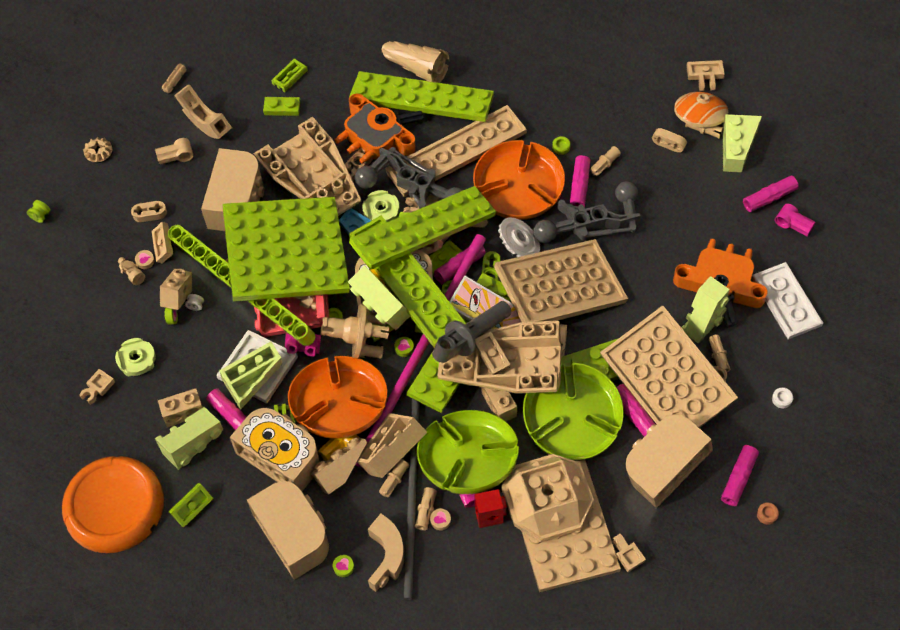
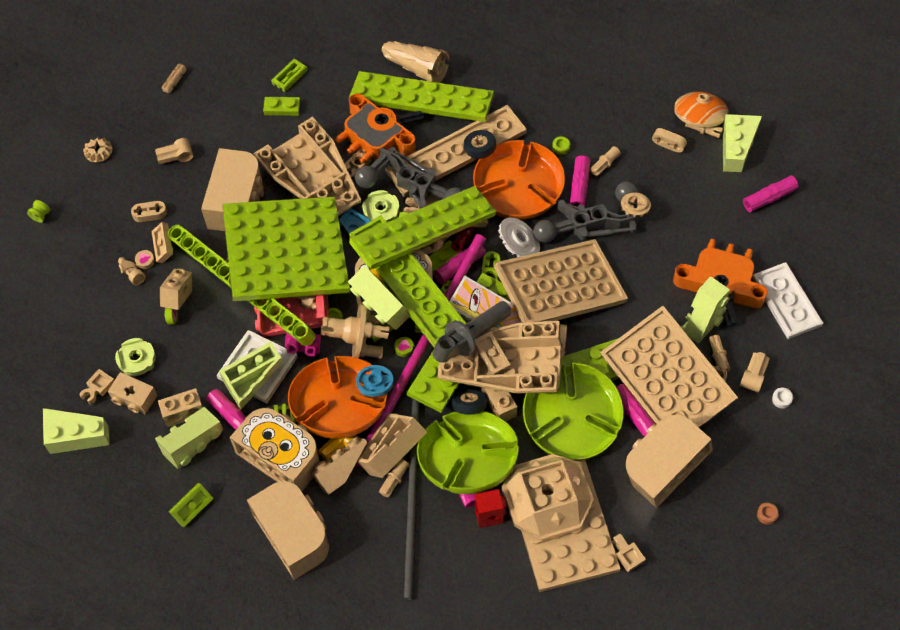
orange piece [62,456,164,553] -> none
tan arch [174,85,232,139] -> none
white bush [185,294,204,311] -> none
lime tile [333,555,354,577] -> none
tan arch [368,513,404,592] -> none
tan pin [415,487,437,531] -> none
tan tile [430,509,451,530] -> none
tan hinge [687,60,724,91] -> none
dark pink axle [721,445,759,506] -> none
dark pink piece [775,204,816,236] -> none
none -> yellowish green wedge [43,408,110,454]
none -> tan brick [108,372,158,415]
none -> dark azure wheel [356,365,393,397]
none -> dark red axle [451,227,475,252]
none -> black bush [452,389,487,415]
none -> black bush [464,130,496,159]
none -> tan gear [621,193,651,217]
none -> tan piece [740,352,770,393]

